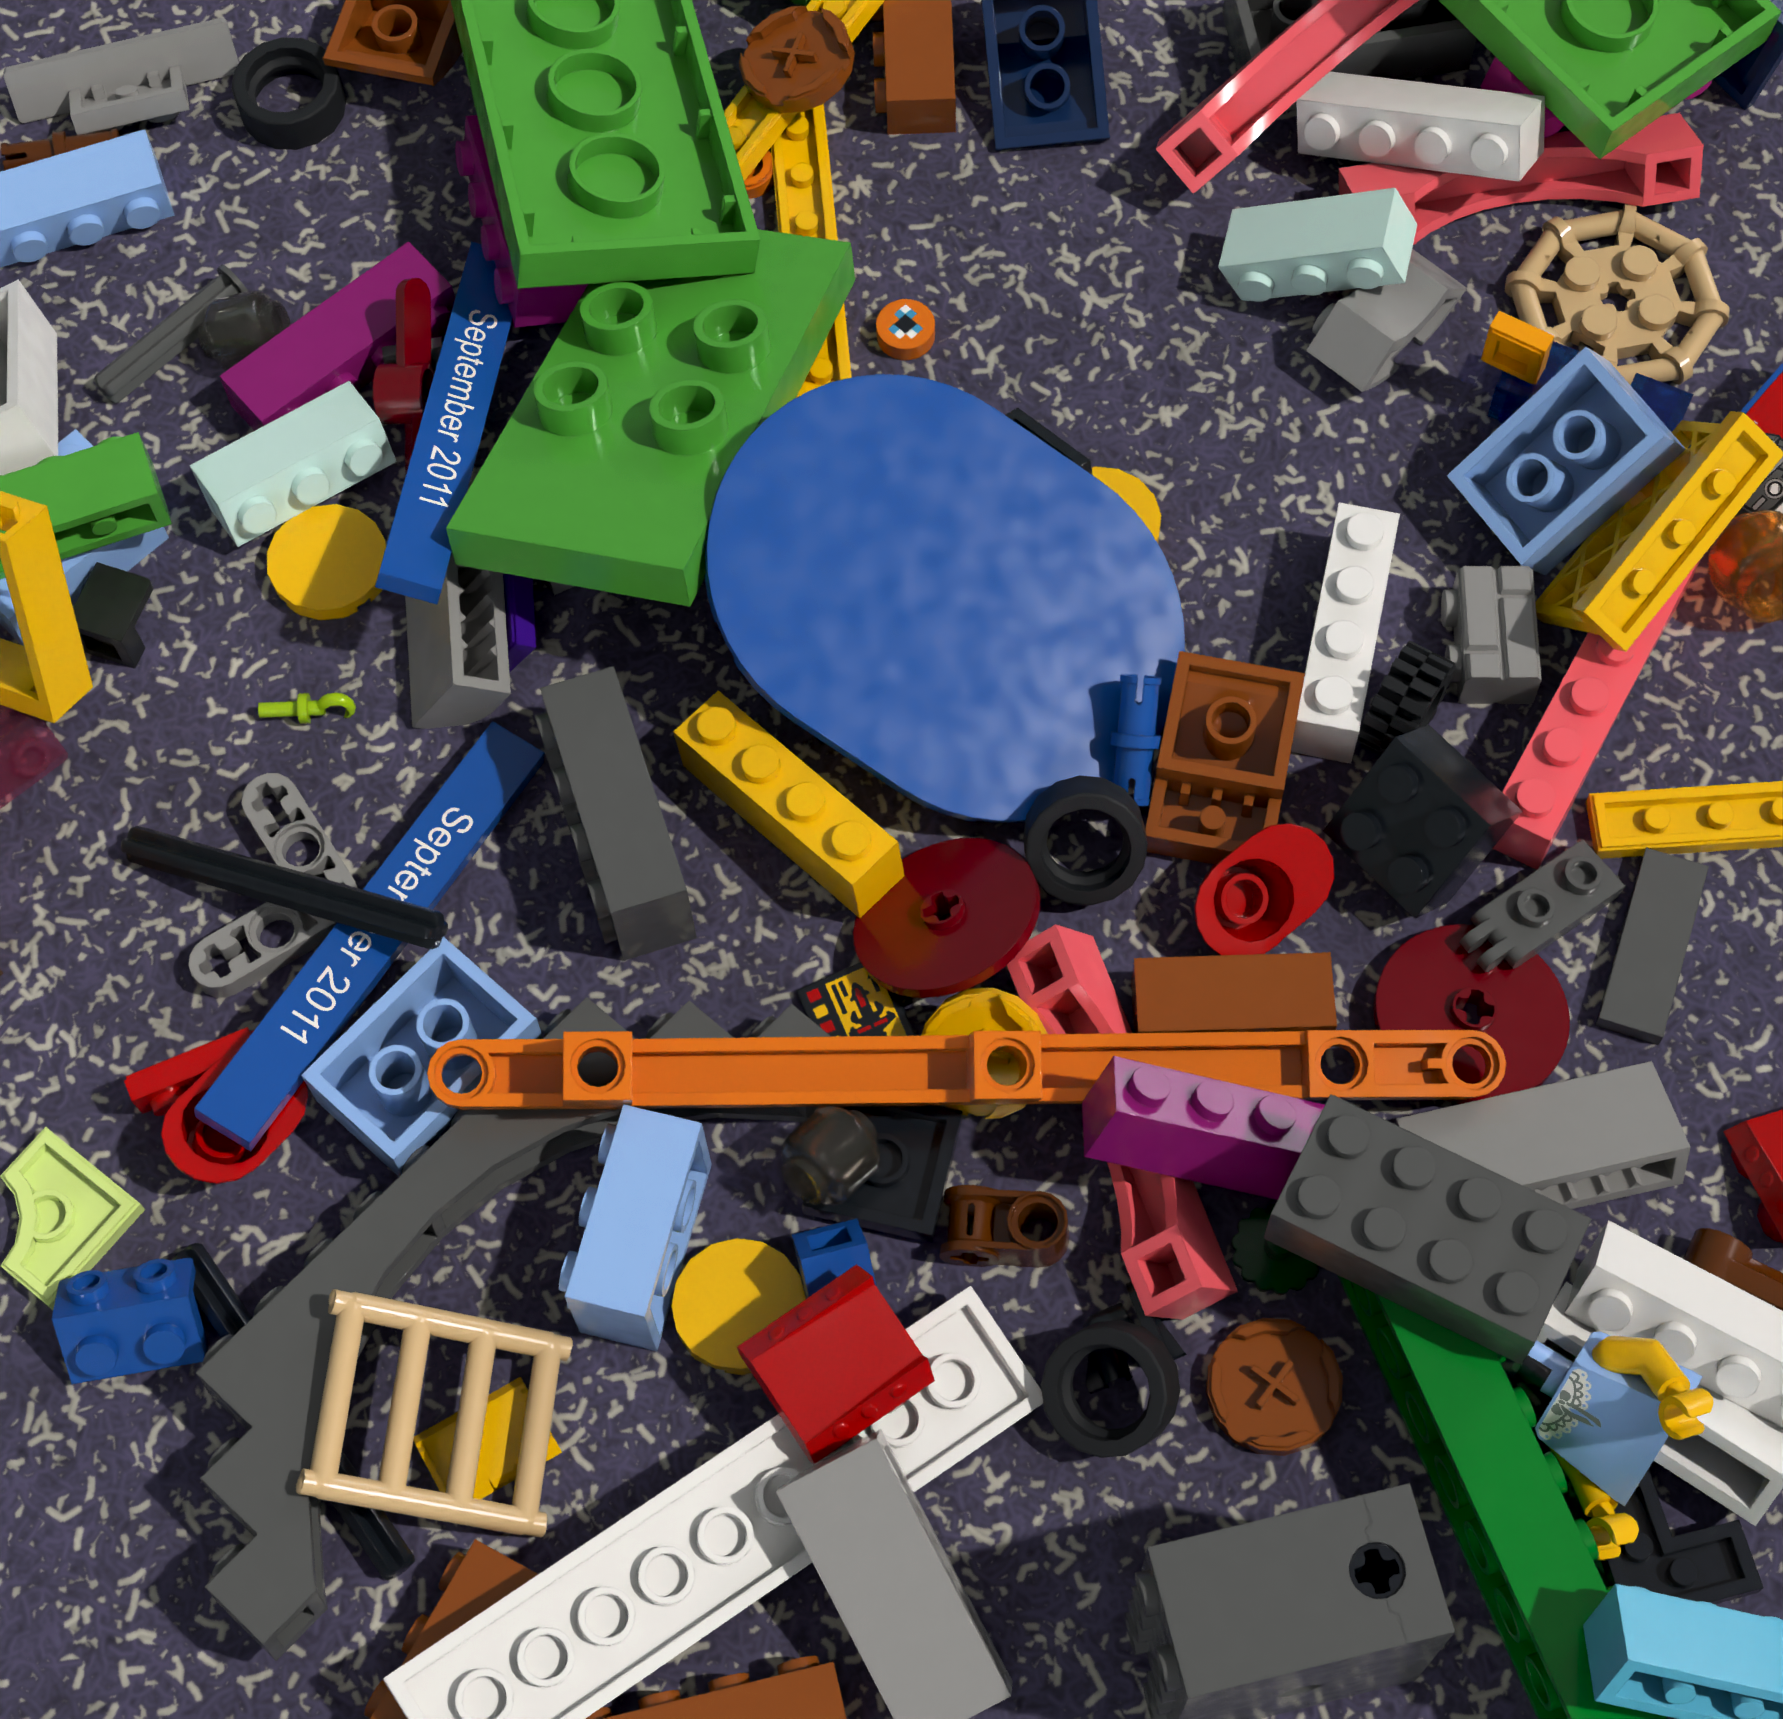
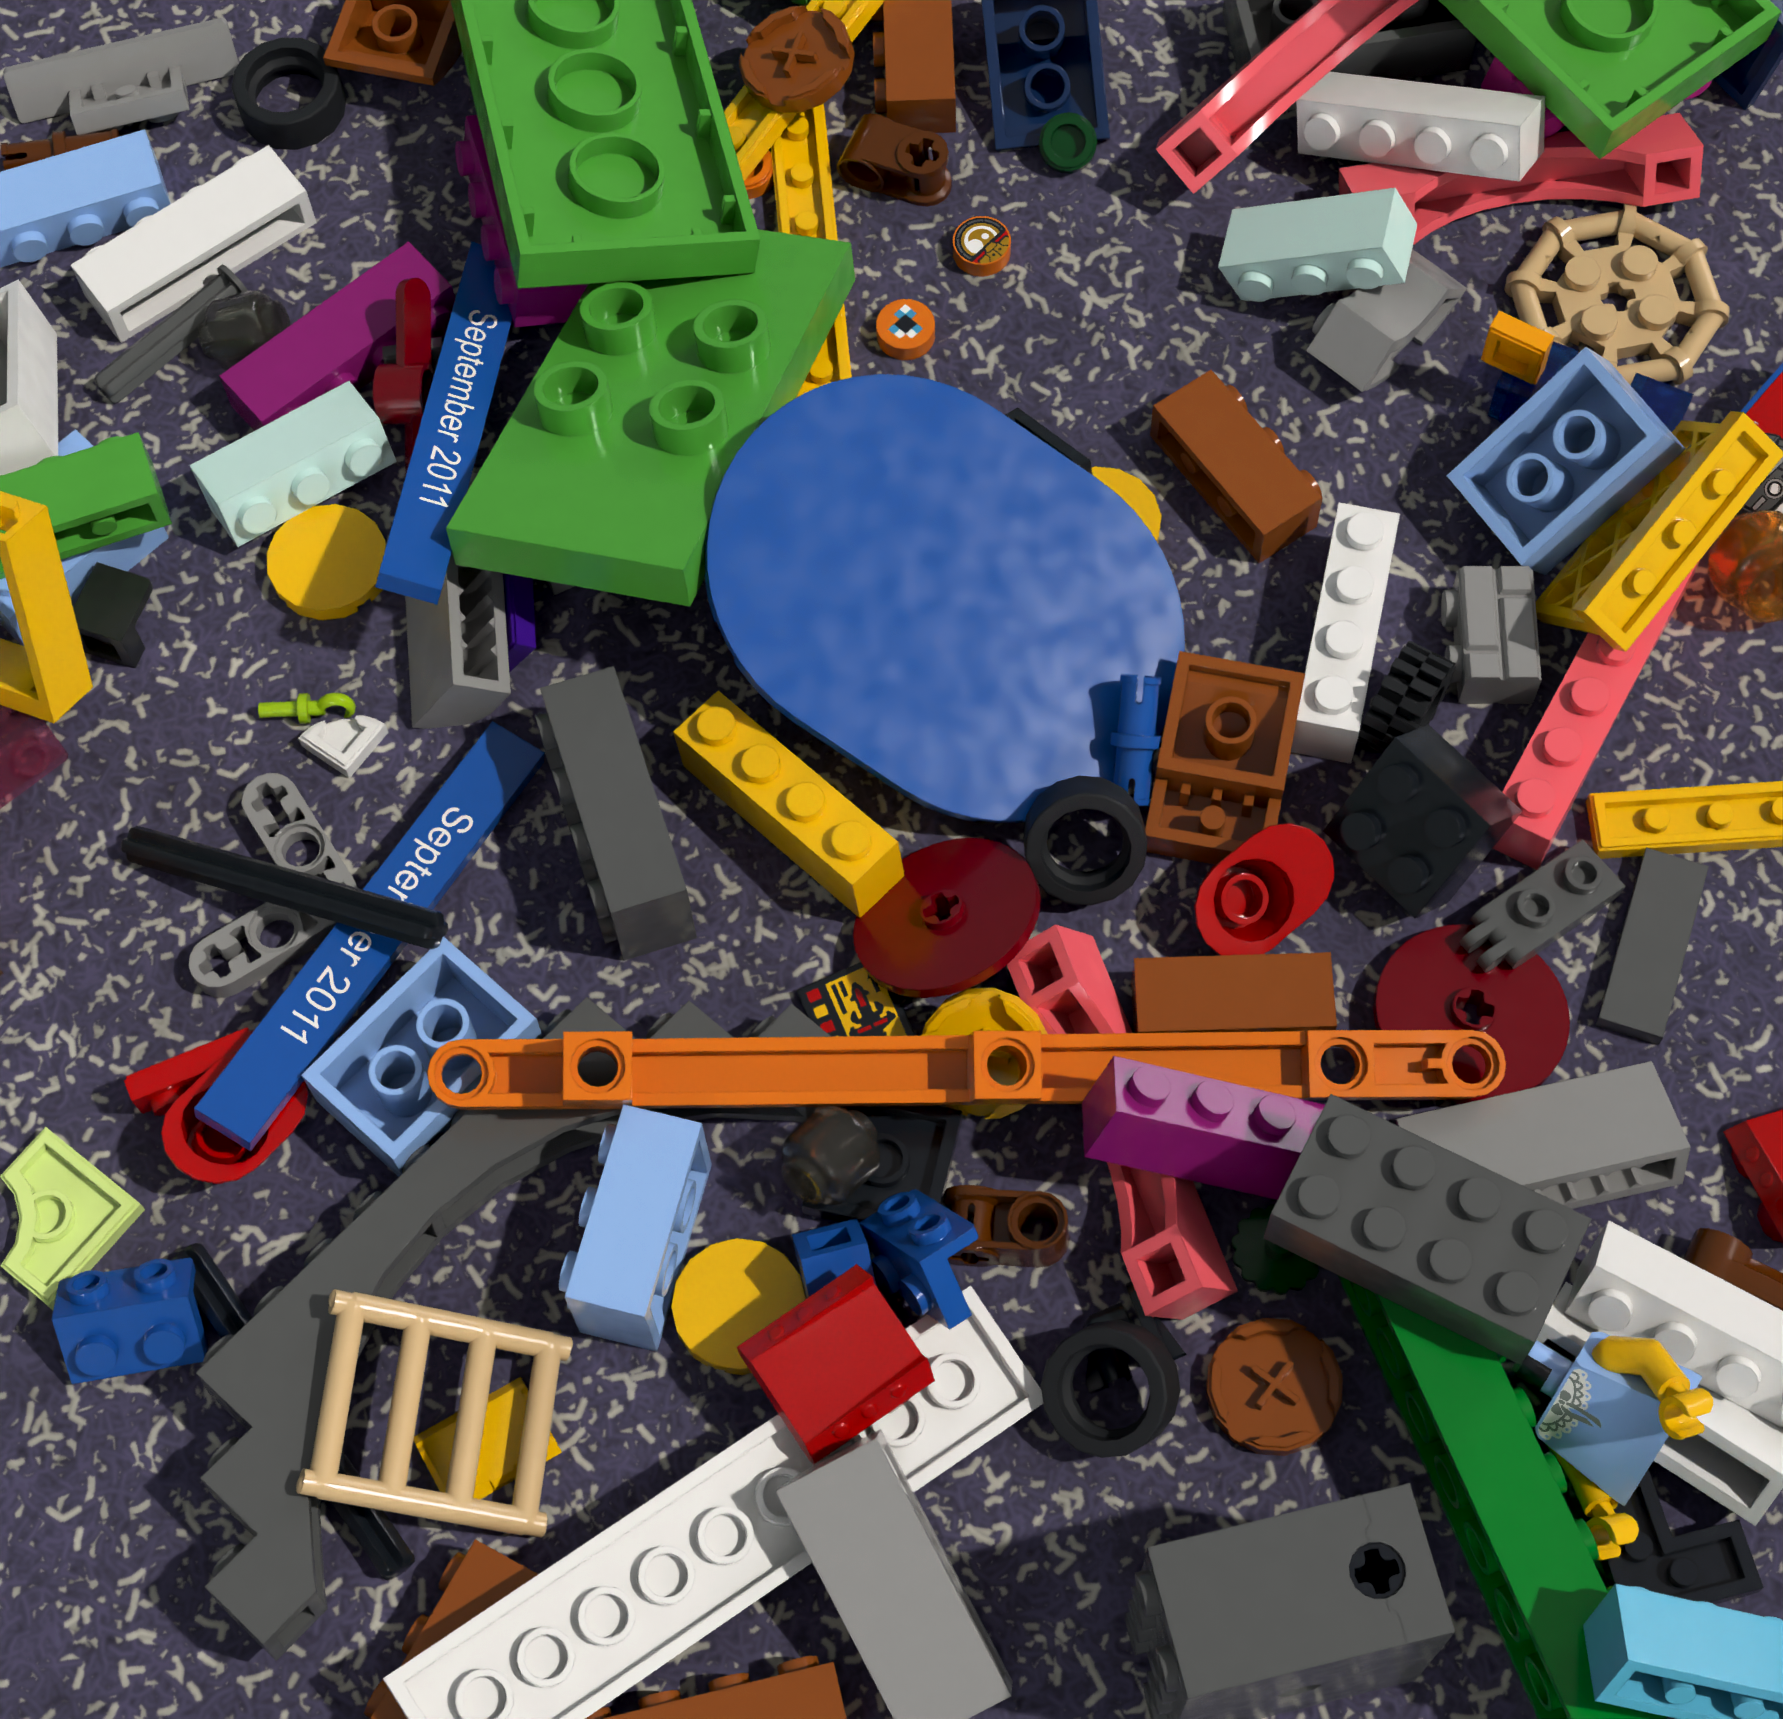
none -> white brick [71,145,317,343]
none -> white tile [298,715,389,778]
none -> reddish brown piece [836,113,952,207]
none -> blue bracket [859,1189,979,1330]
none -> tile [953,216,1011,277]
none -> dark green tile [1039,112,1097,173]
none -> dark orange brick [1150,370,1323,563]

